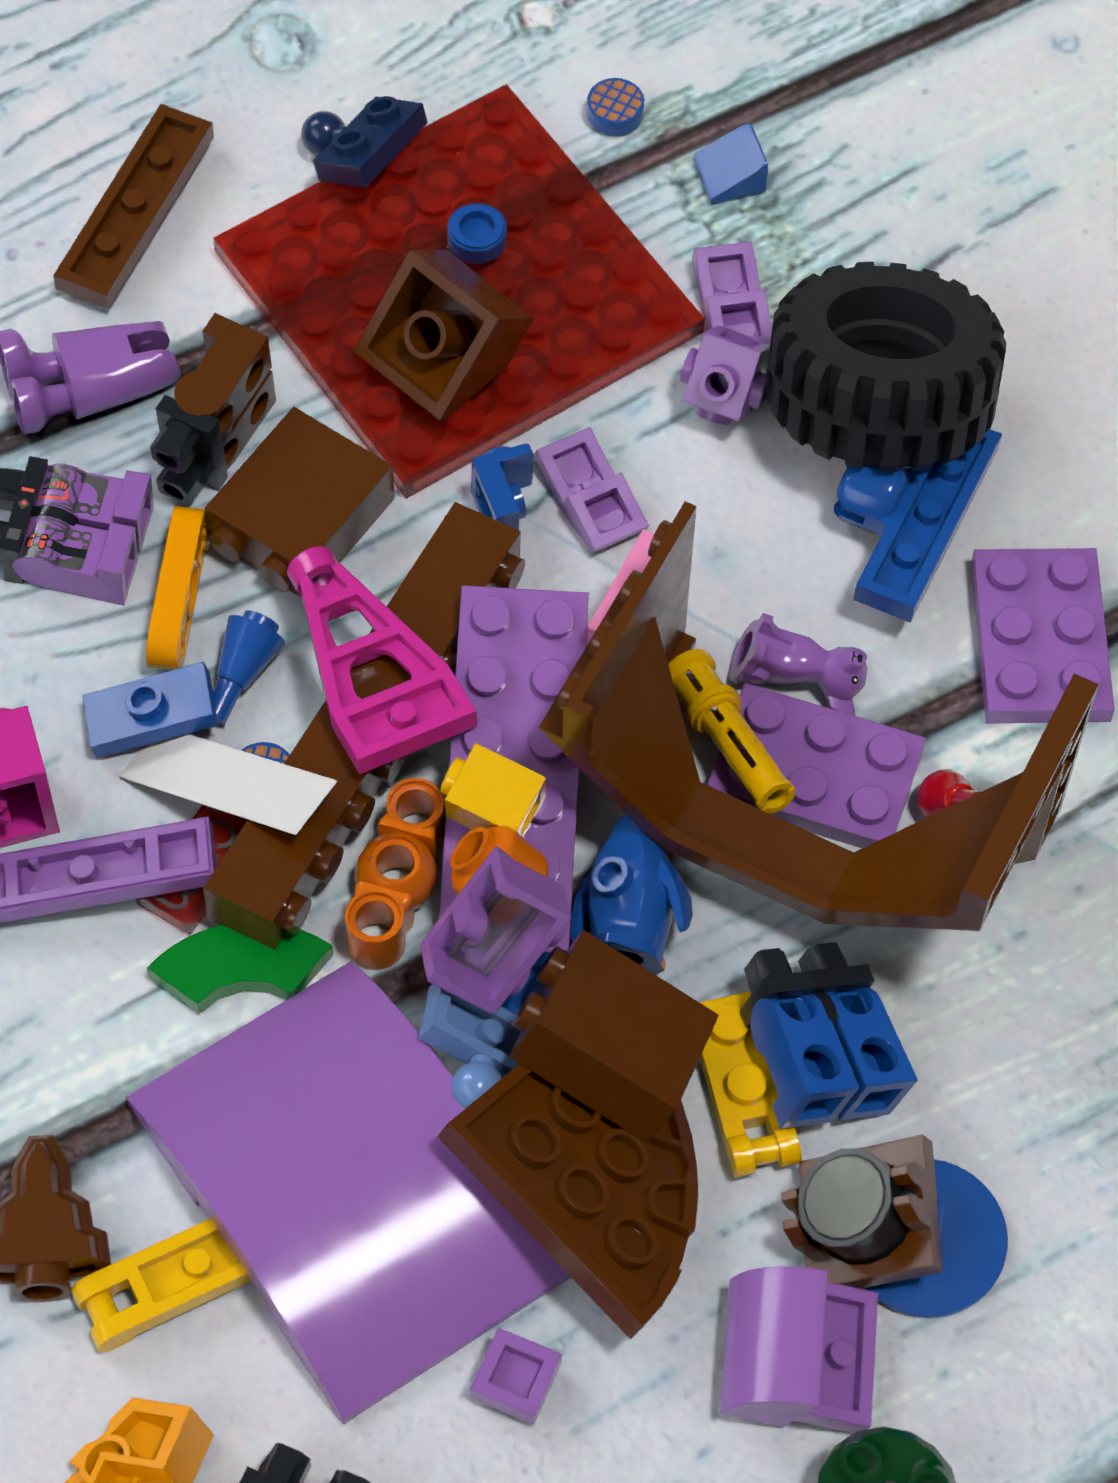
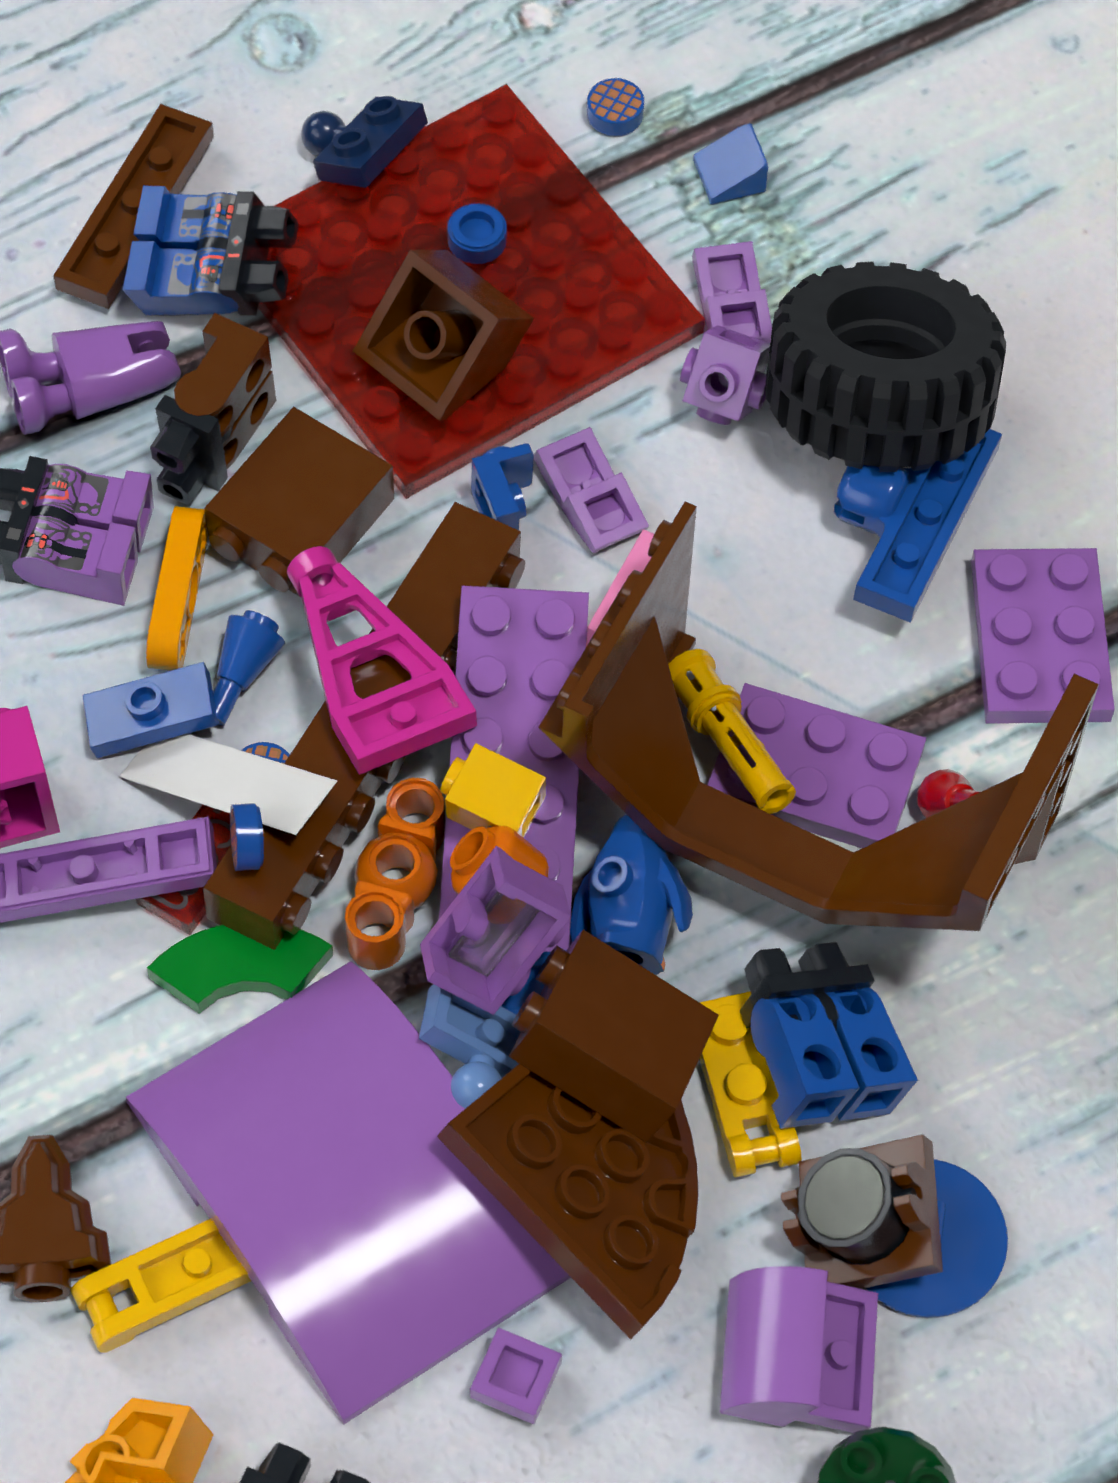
medium lavender animal [729,613,867,716] -> none
none -> hips [123,185,299,316]
none -> blue tile [230,803,264,871]

